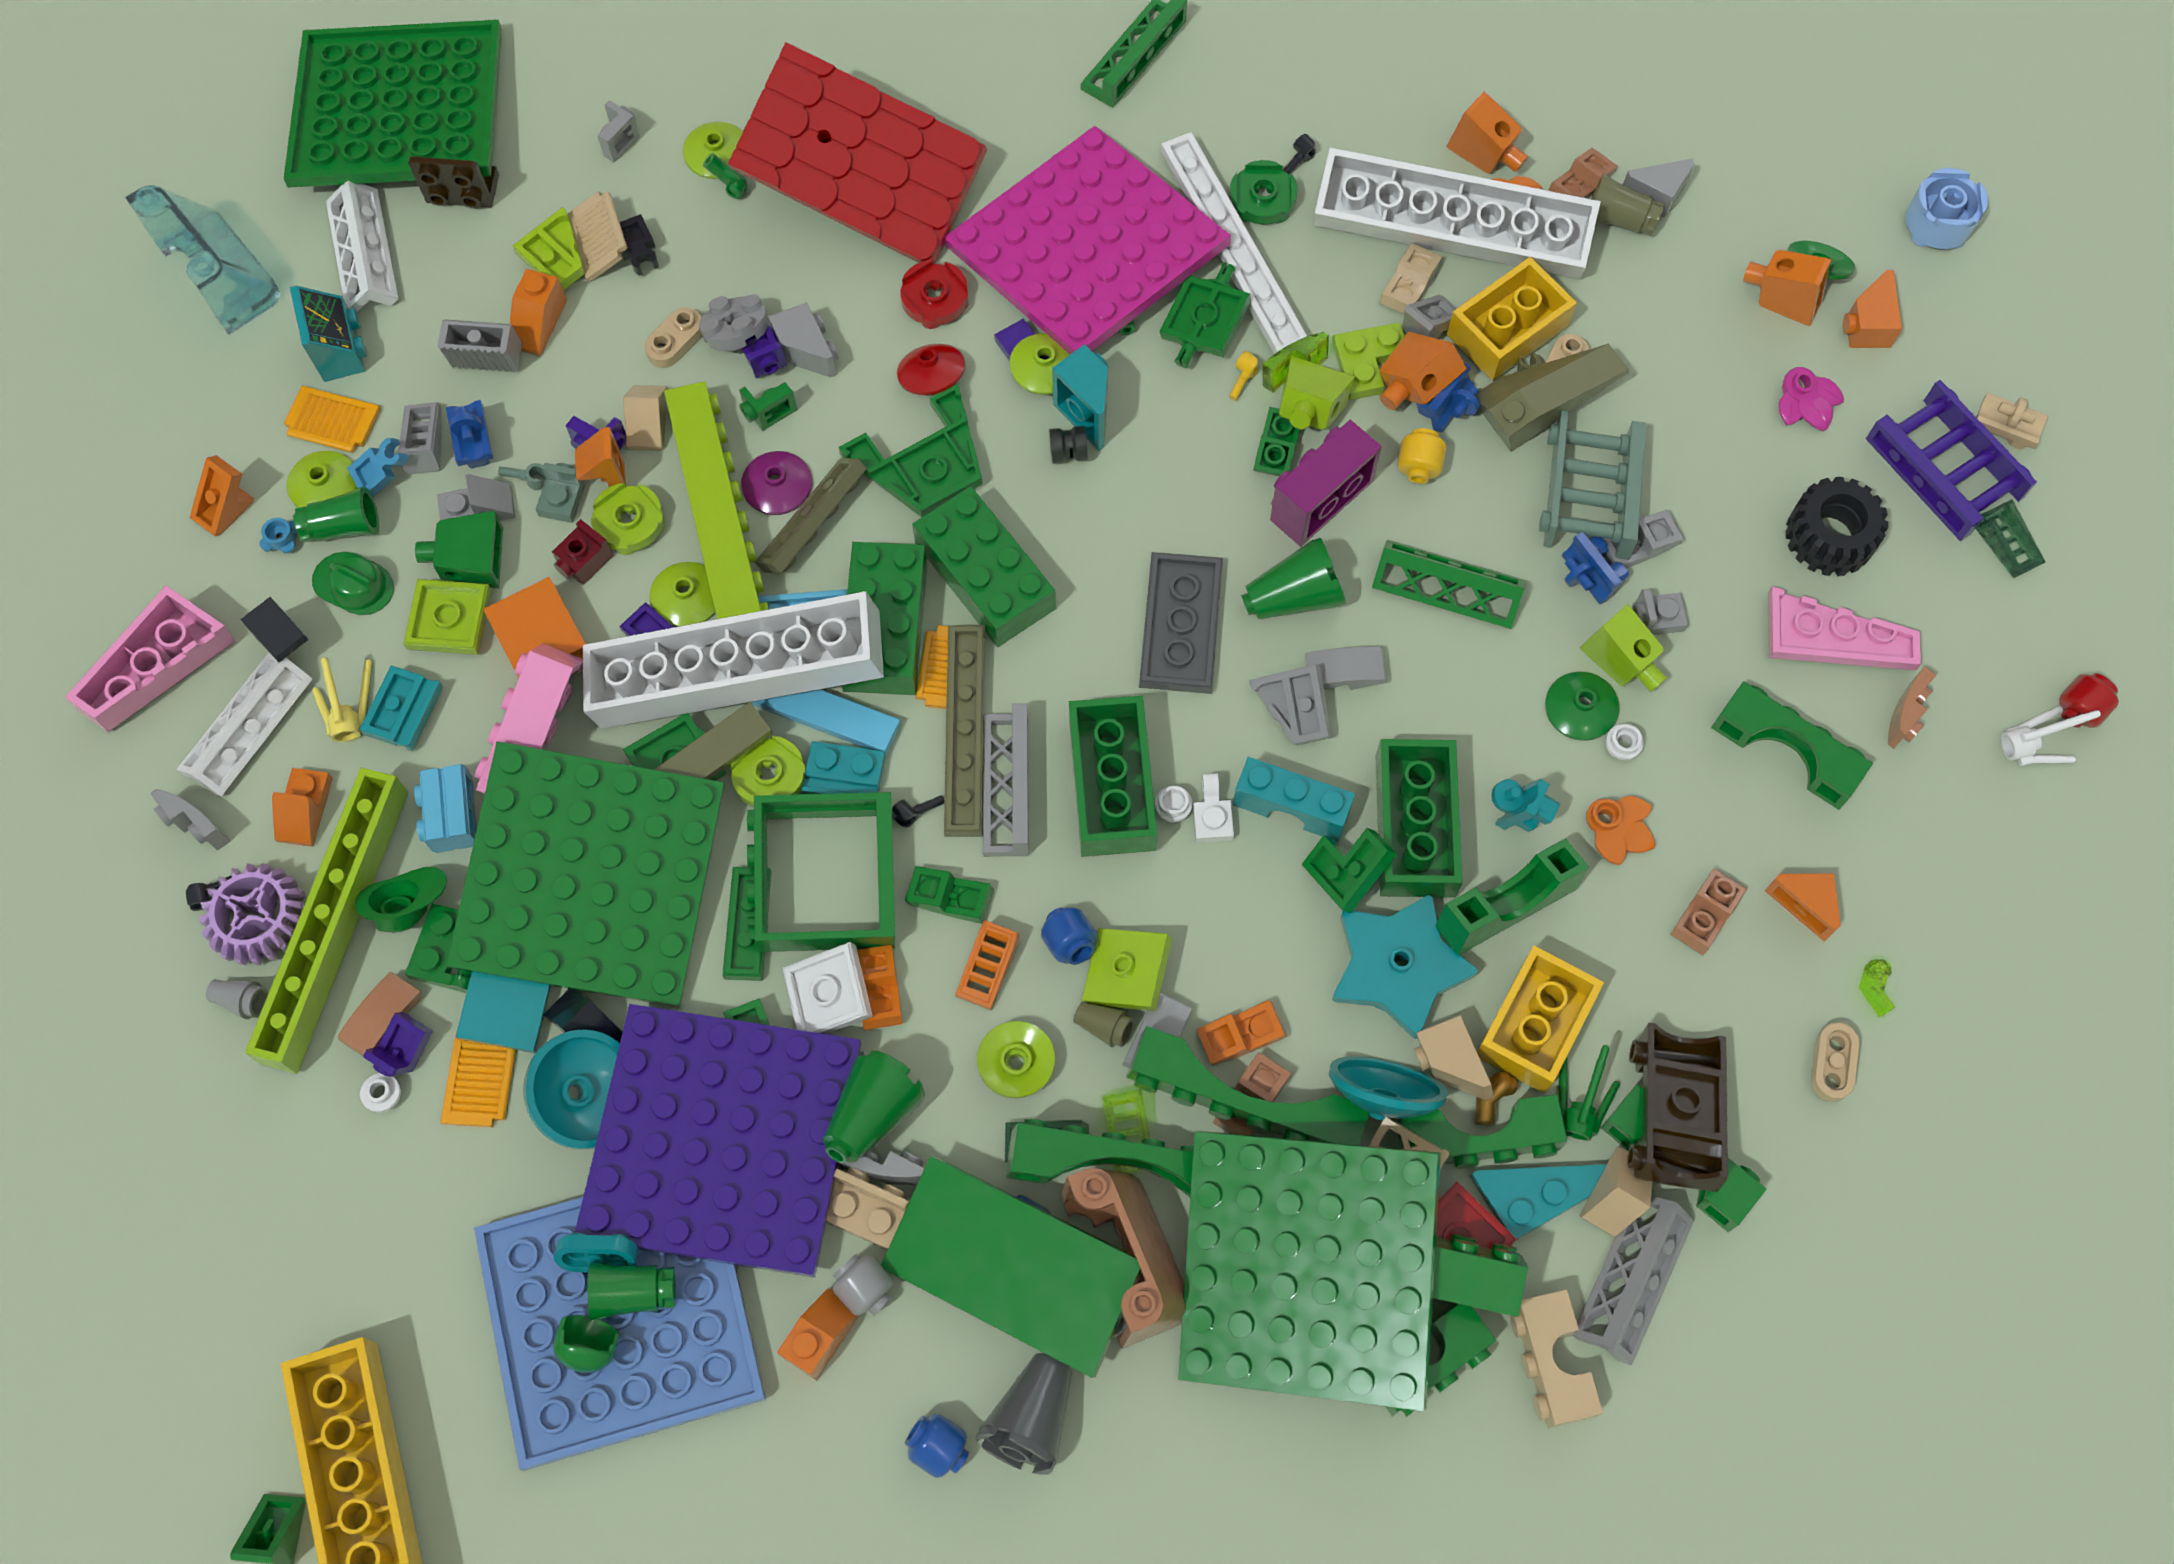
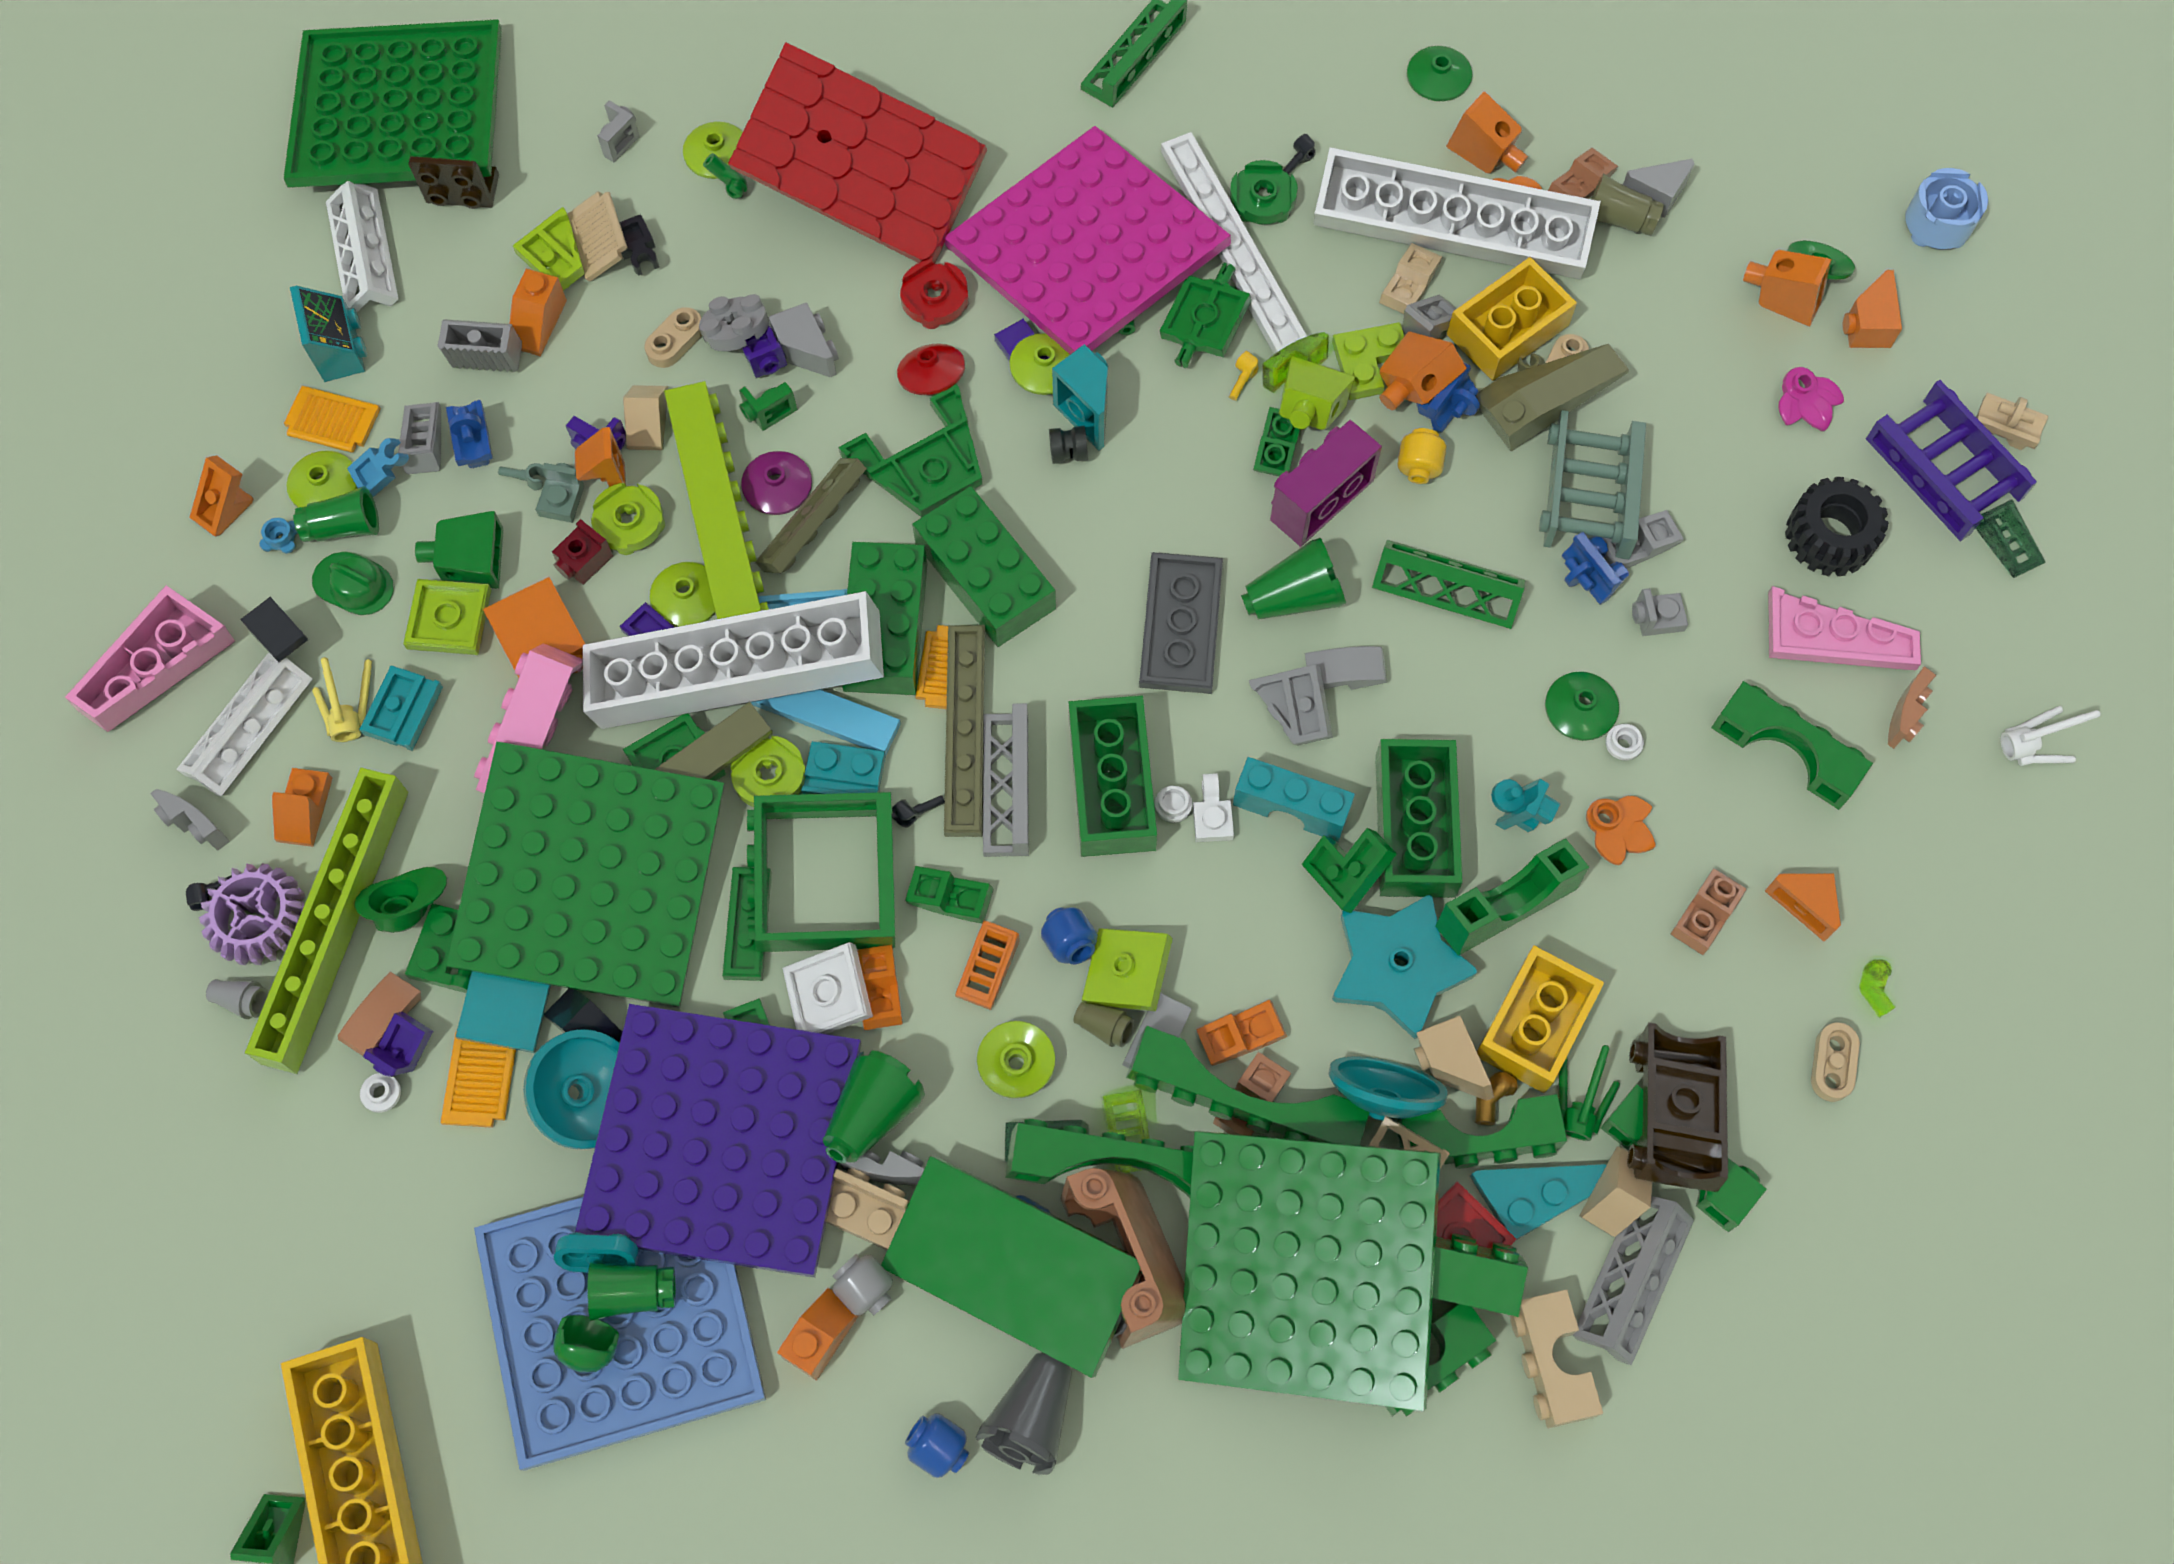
clear light blue windscreen [125,185,280,335] -> none
medium azure brick [414,764,477,853] -> none
light grey slope [437,474,515,521] -> none
lime torso [1579,604,1667,693] -> none
red head [2059,673,2119,728] -> none
none -> green dish [1407,46,1472,101]

